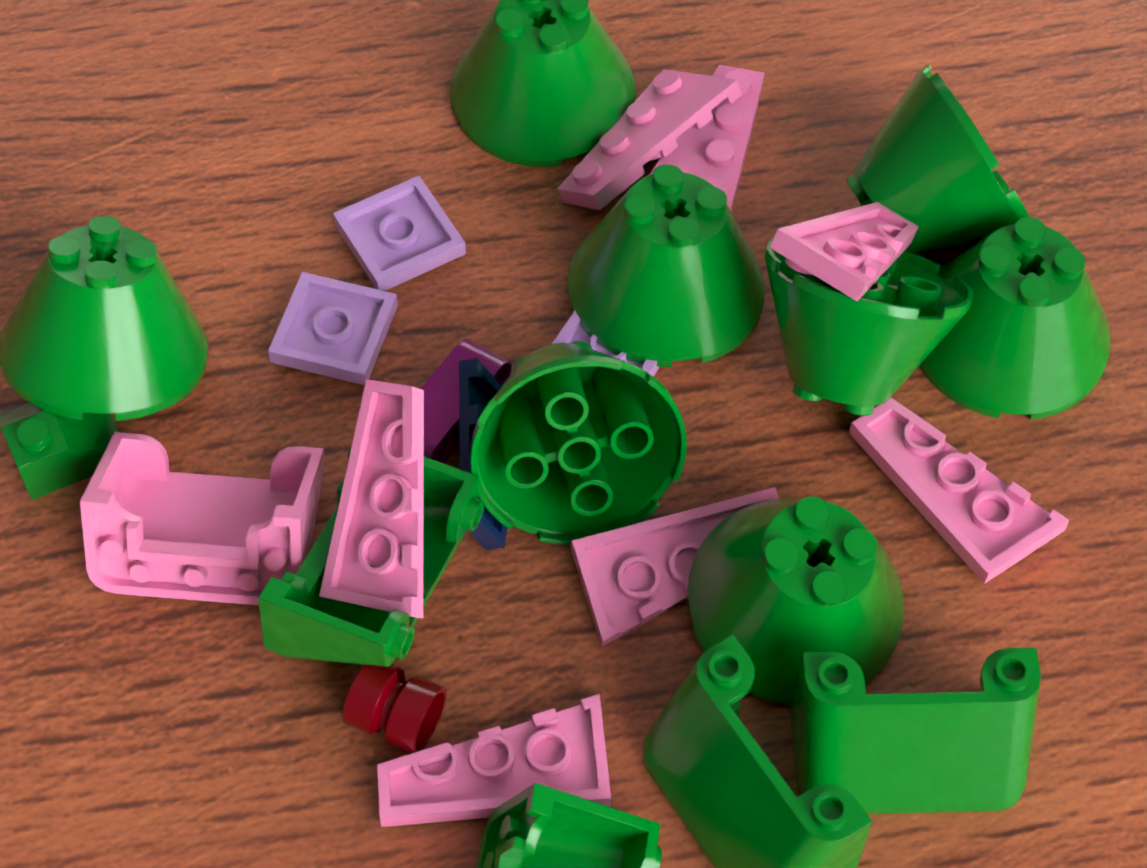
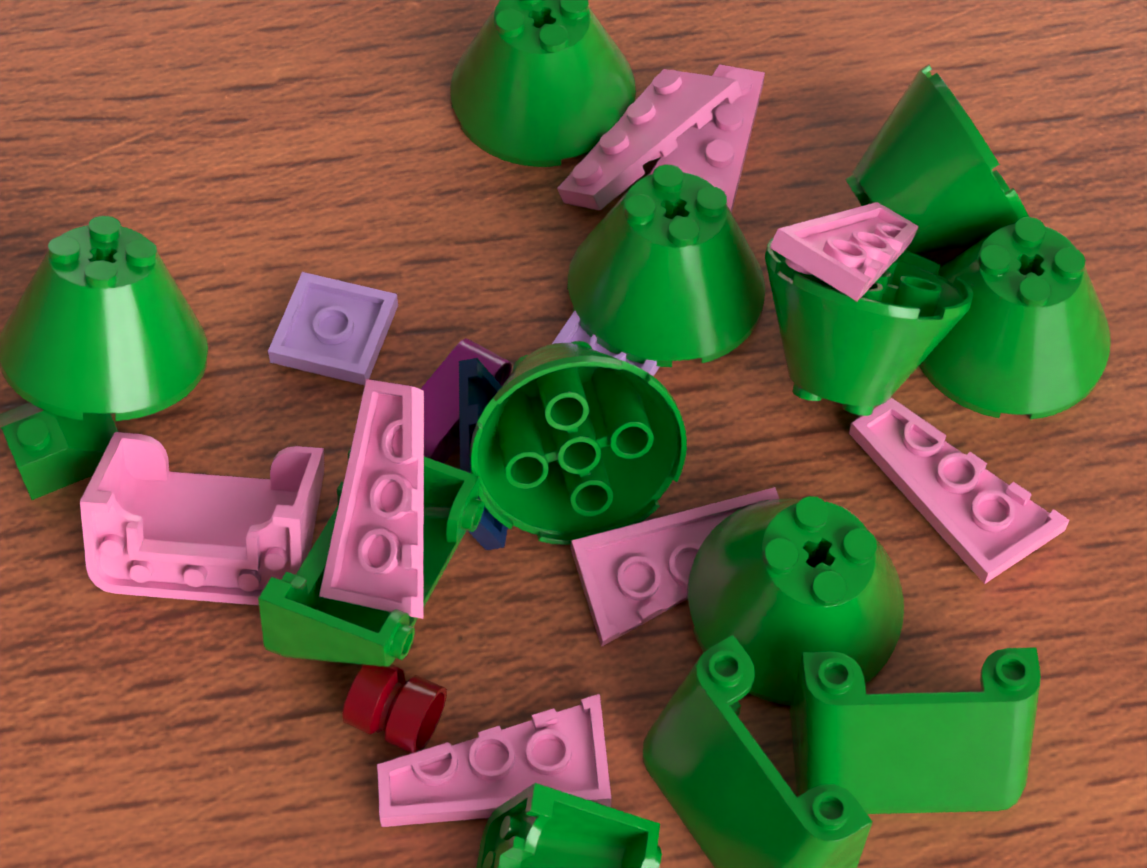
lavender plate [333,175,466,291] -> none

